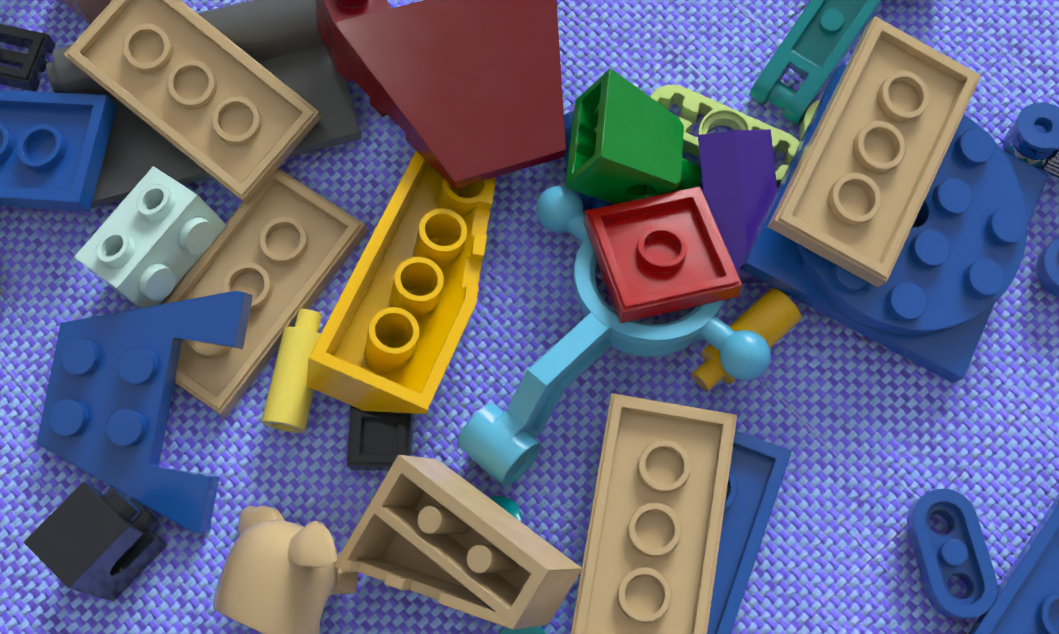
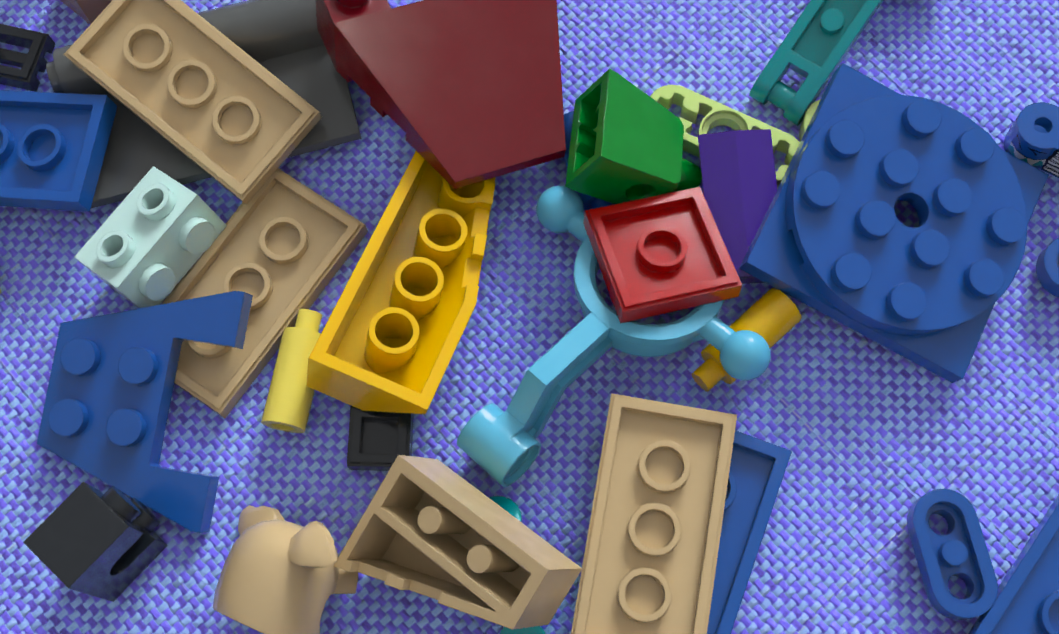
tan tile [767,16,981,287] -> none

